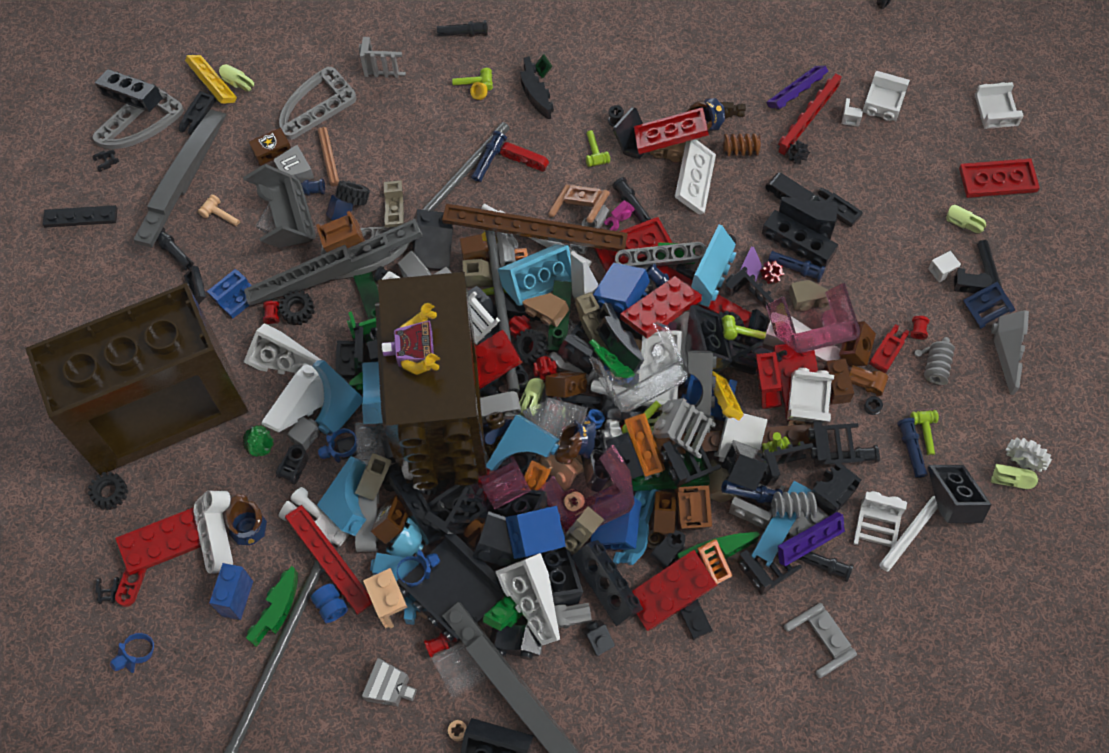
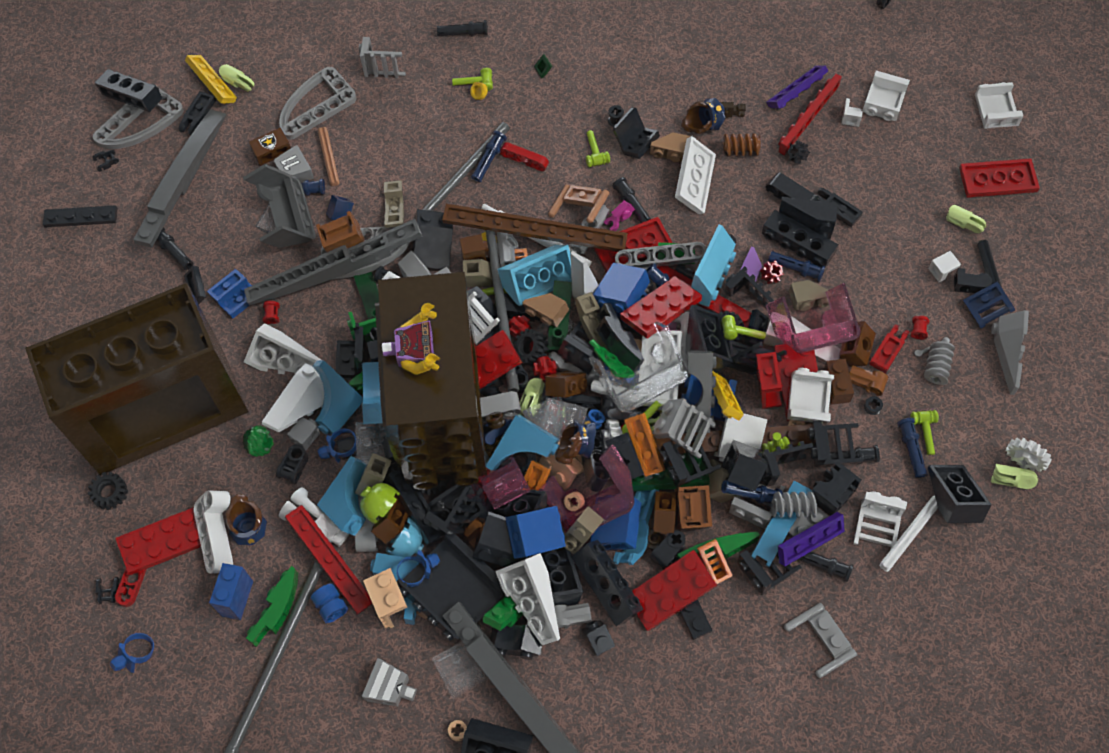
light nougat piece [198,194,240,227] -> none
black tyre [279,290,315,325] -> none
black tyre [335,180,370,206] -> none
red bush [424,632,450,658] -> none
black slope [520,56,554,119] -> none
red plate [634,107,709,154] -> none
none -> lime cylinder [360,483,400,524]

